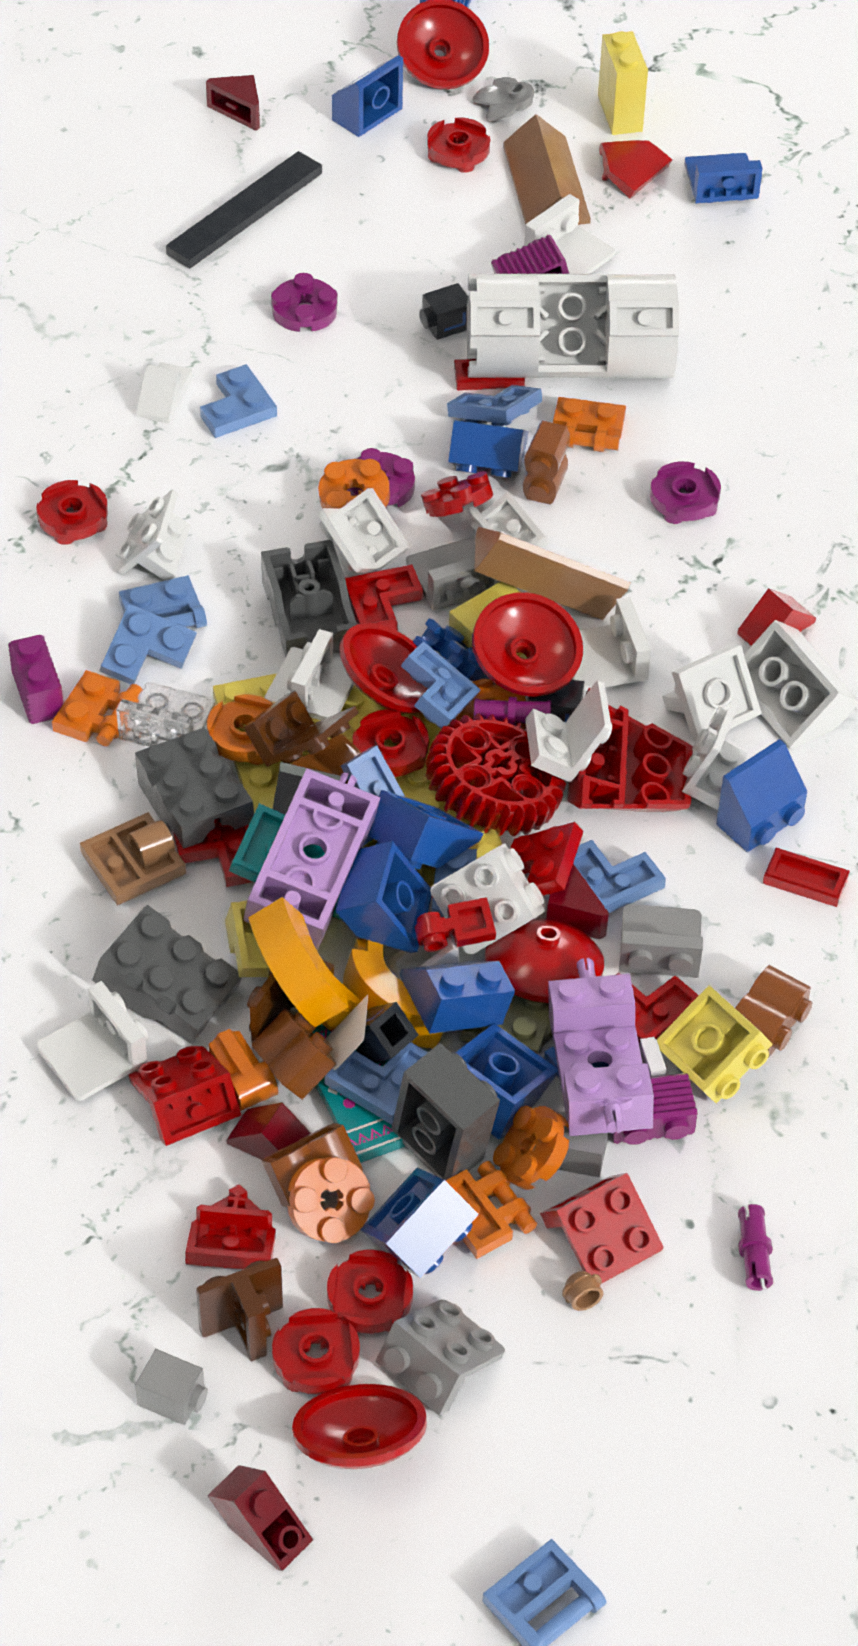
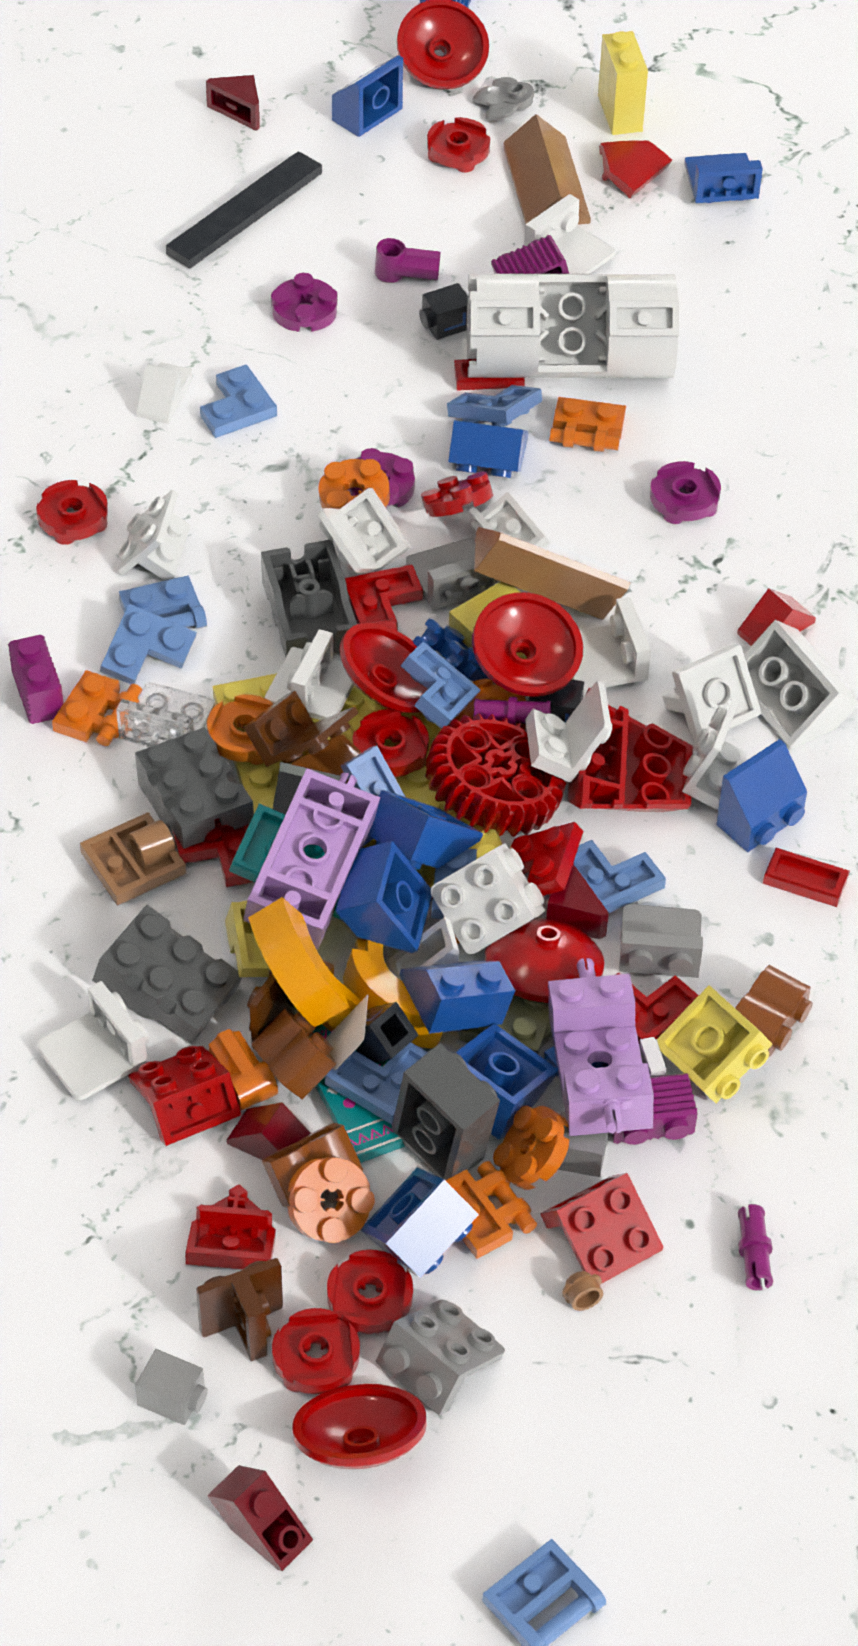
red plate [415,897,496,952] -> none
dark orange brick [523,420,570,505] -> none
none -> magenta piece [374,238,441,283]

